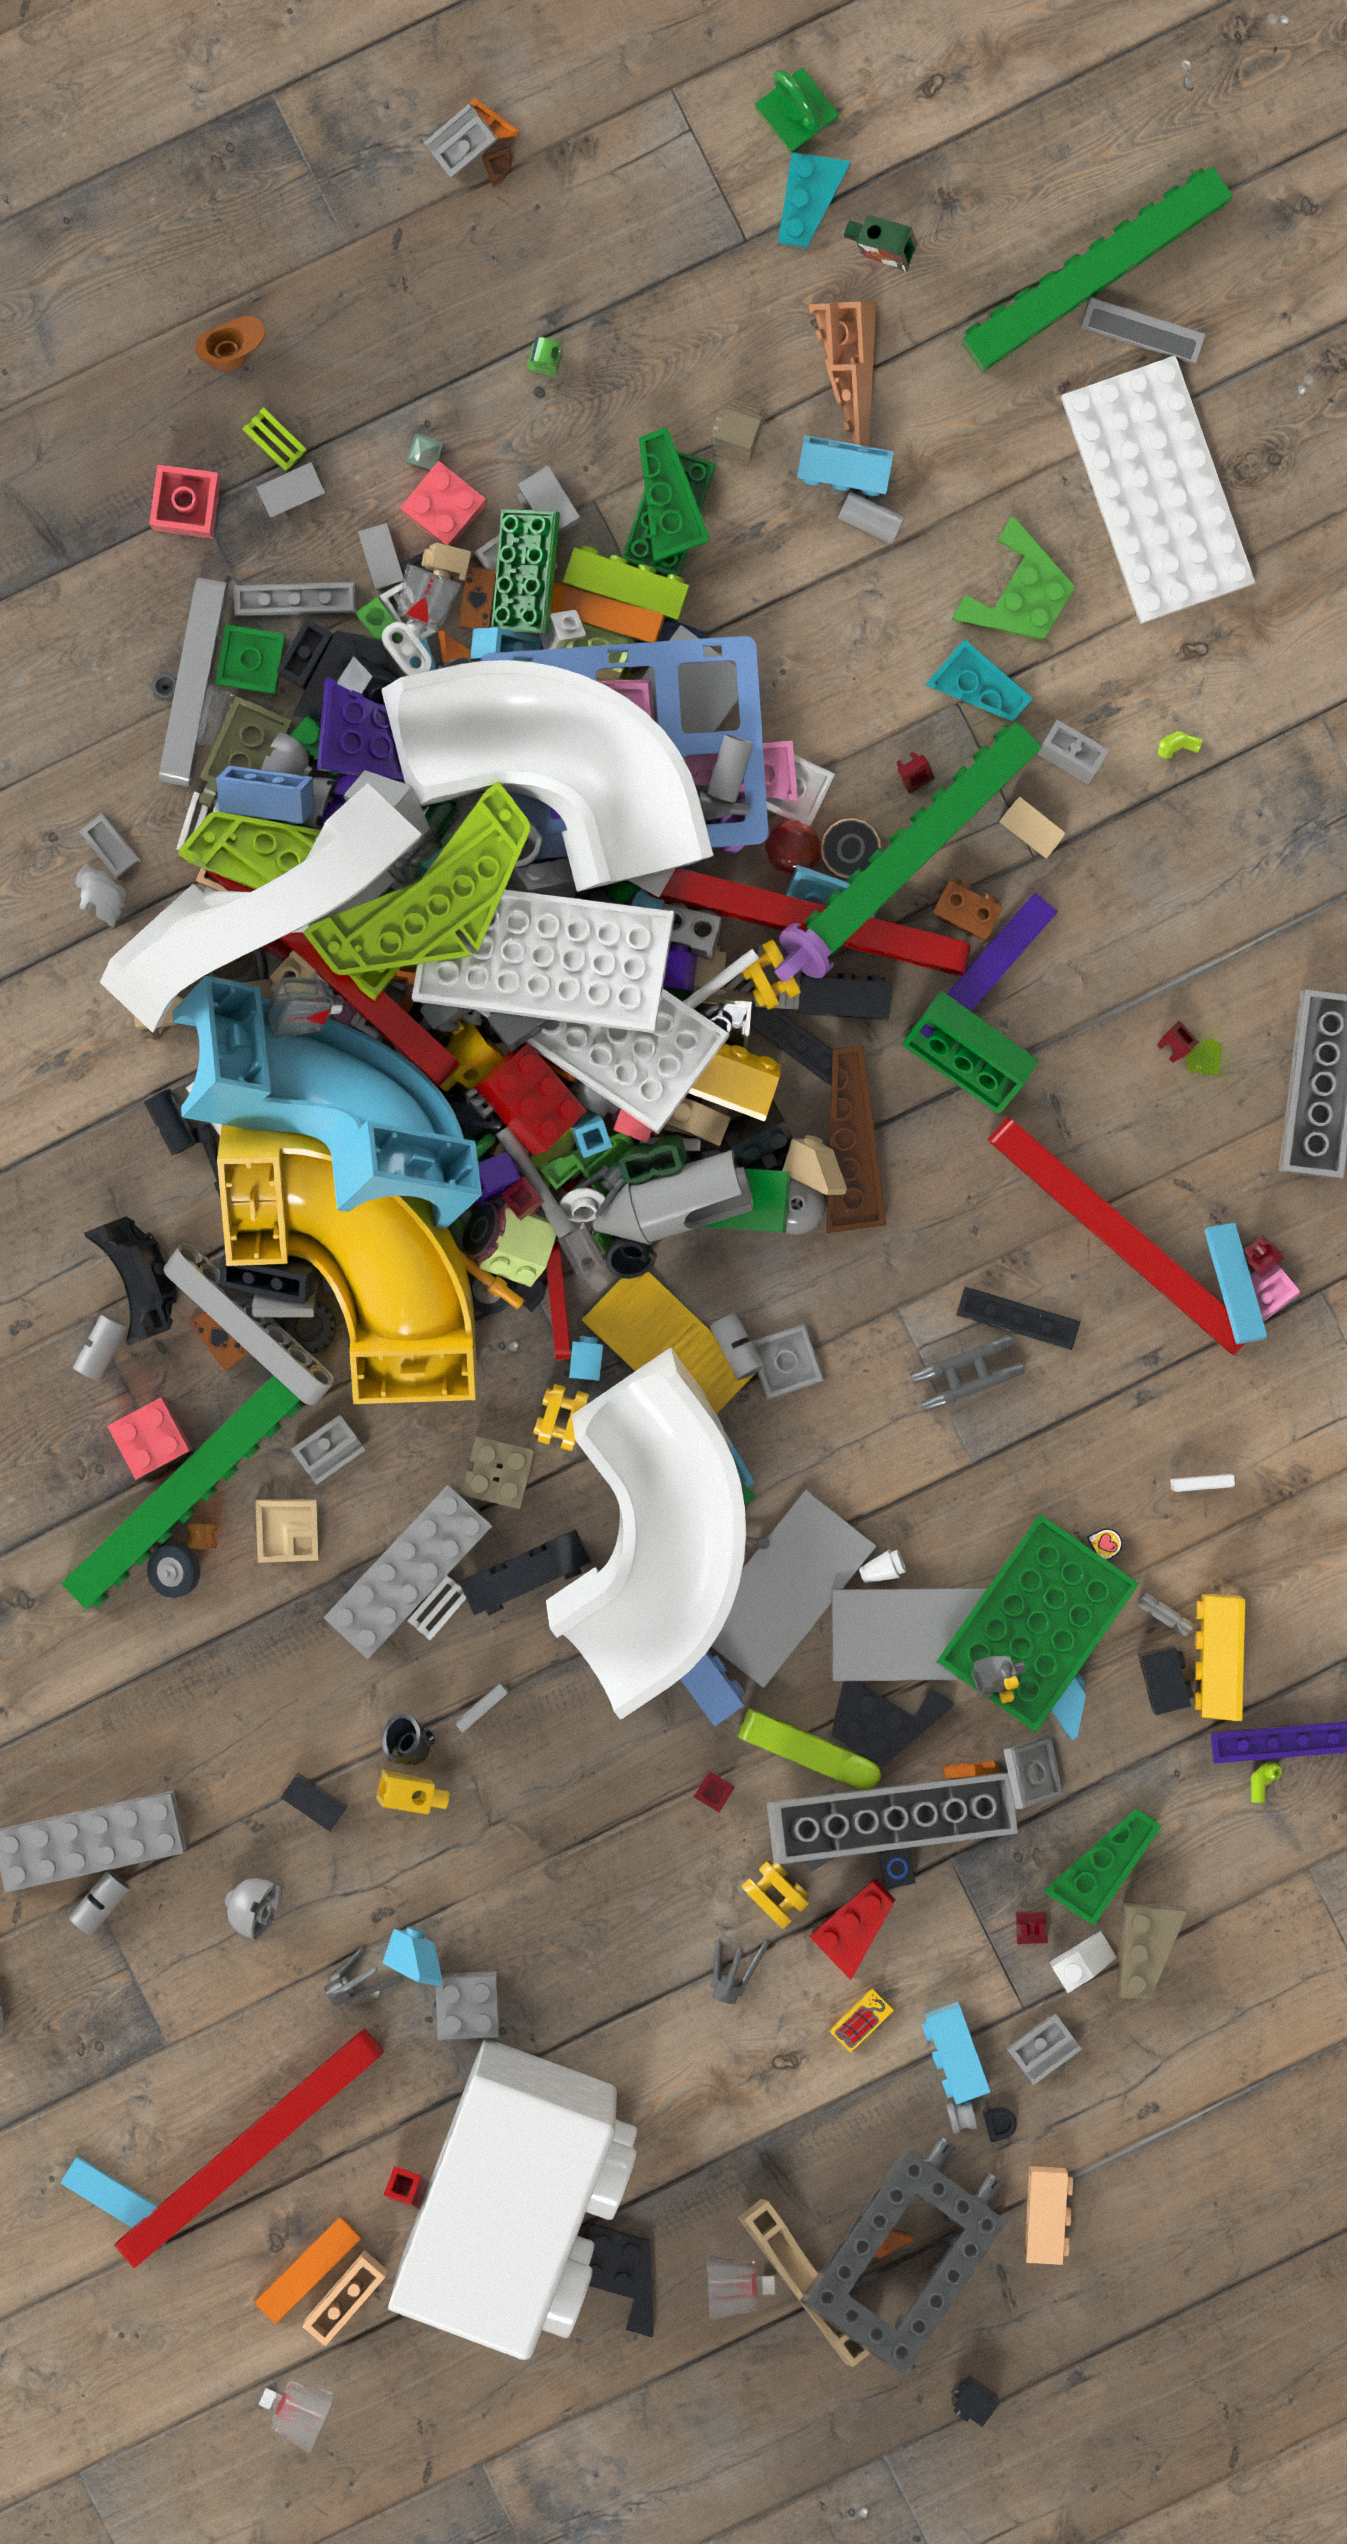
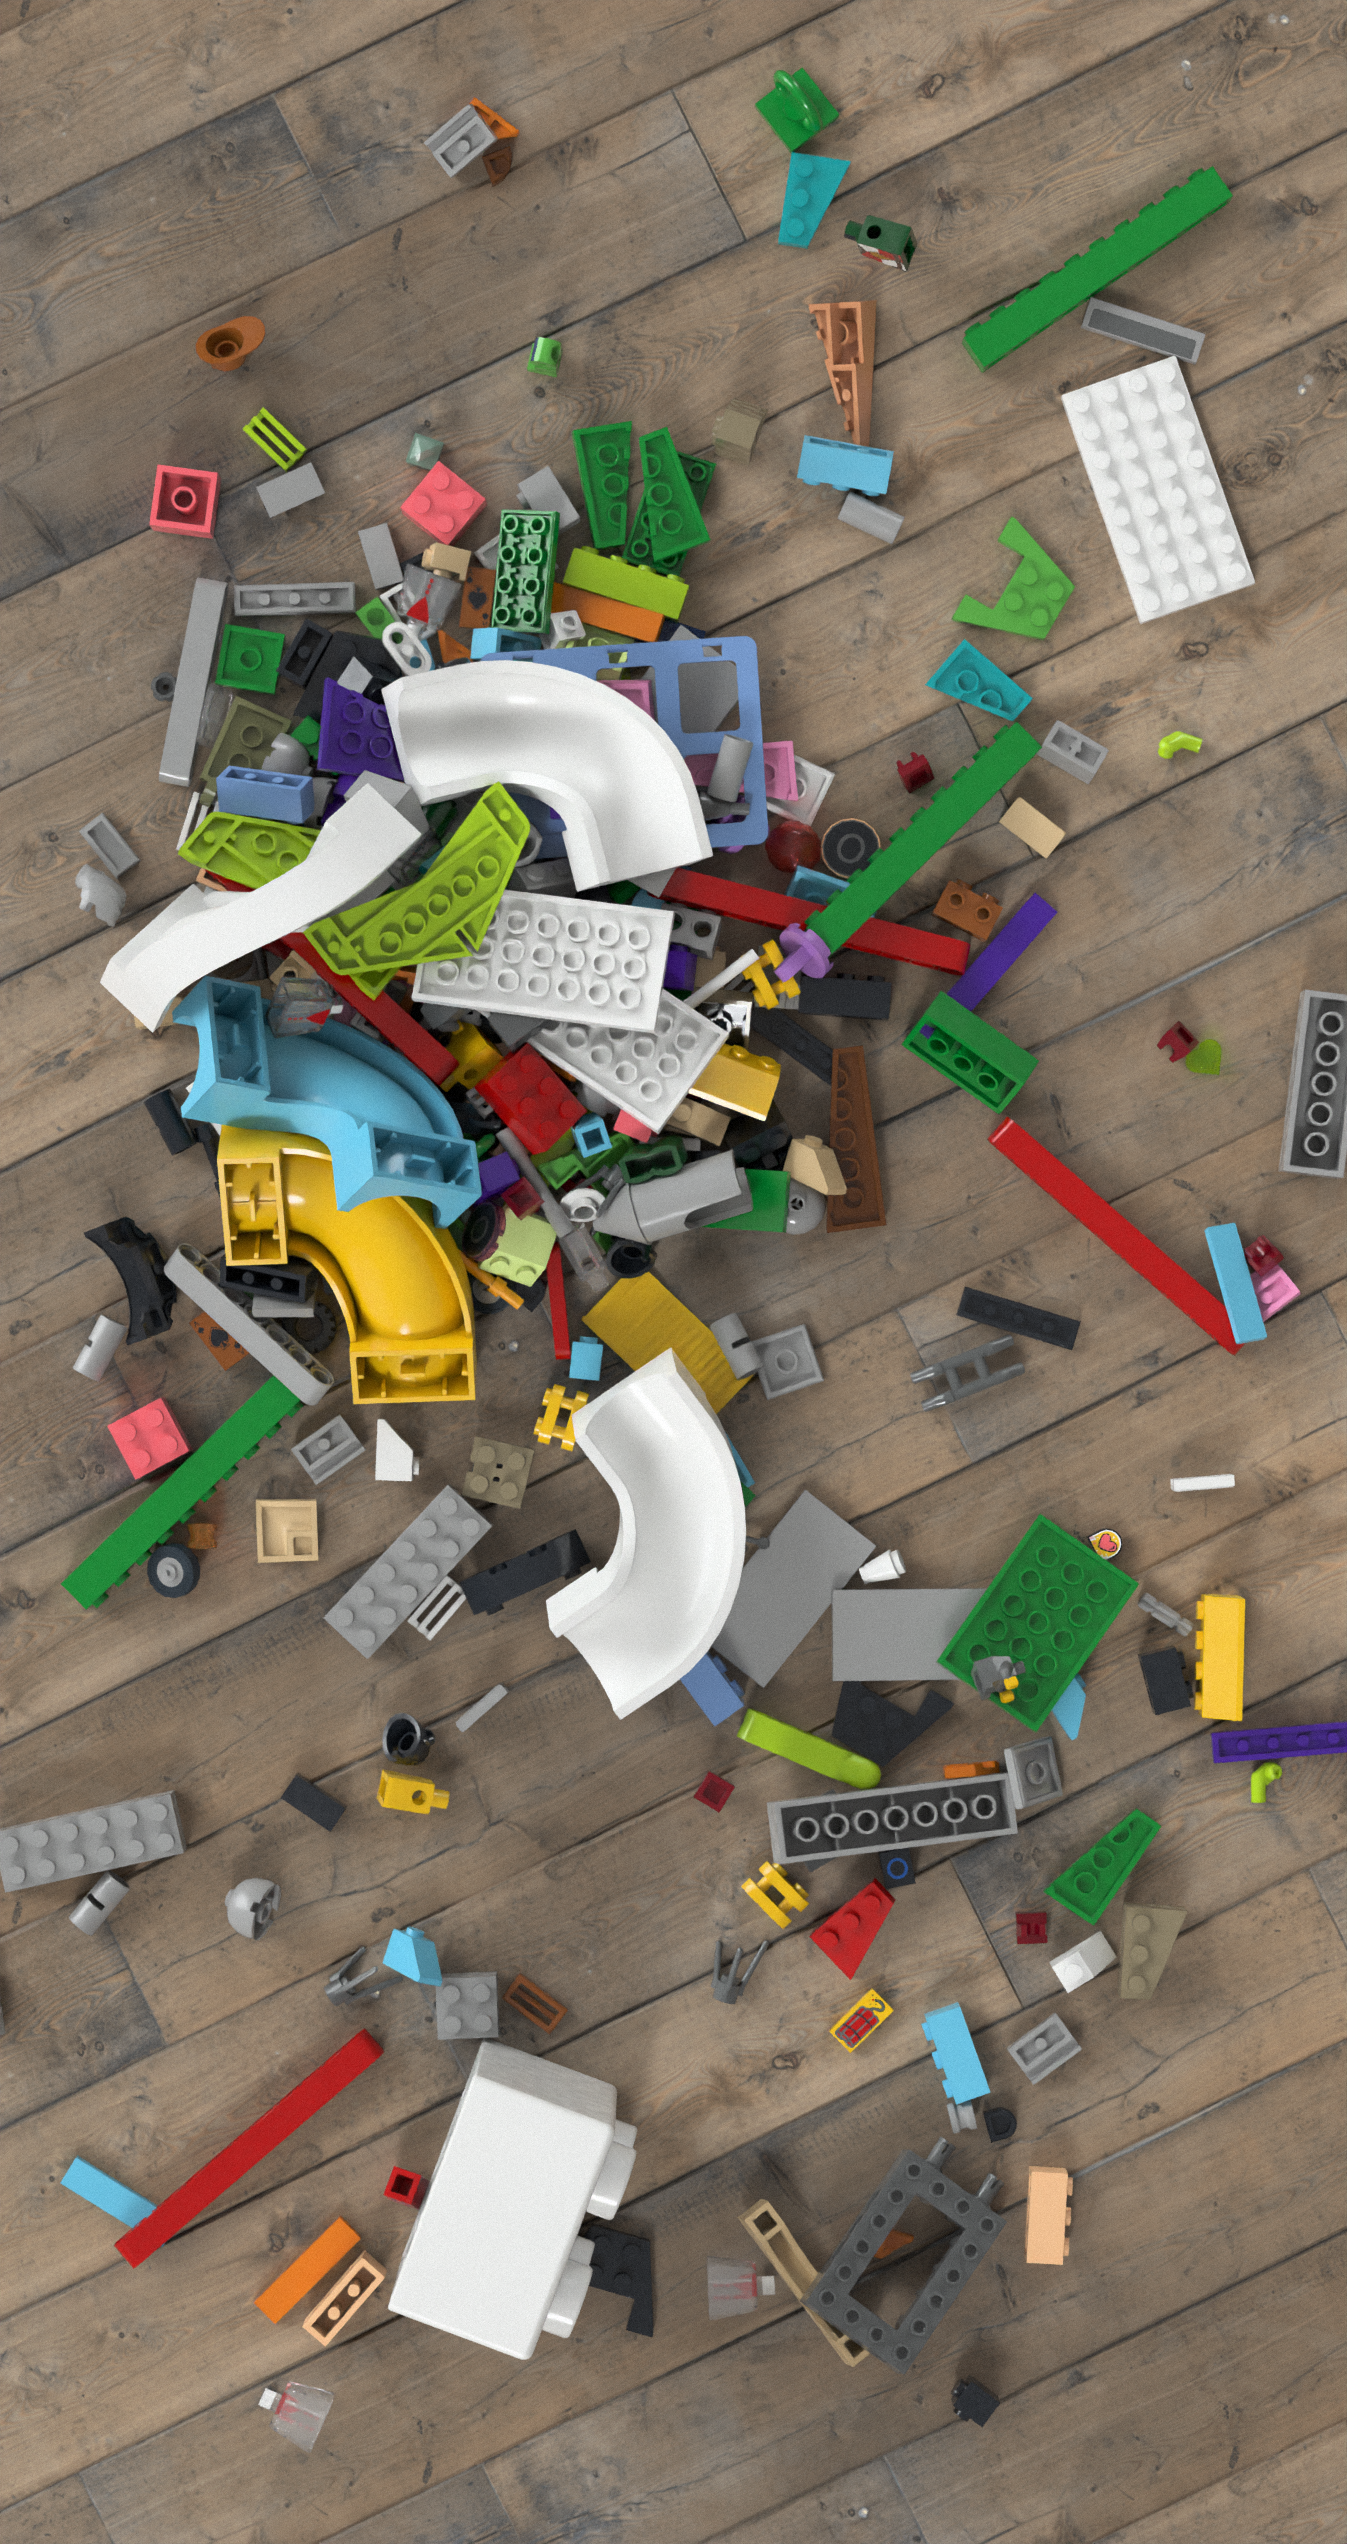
none -> white slope [375,1419,420,1481]
none -> dark orange tile [502,1973,568,2035]
none -> green wing [572,421,632,550]

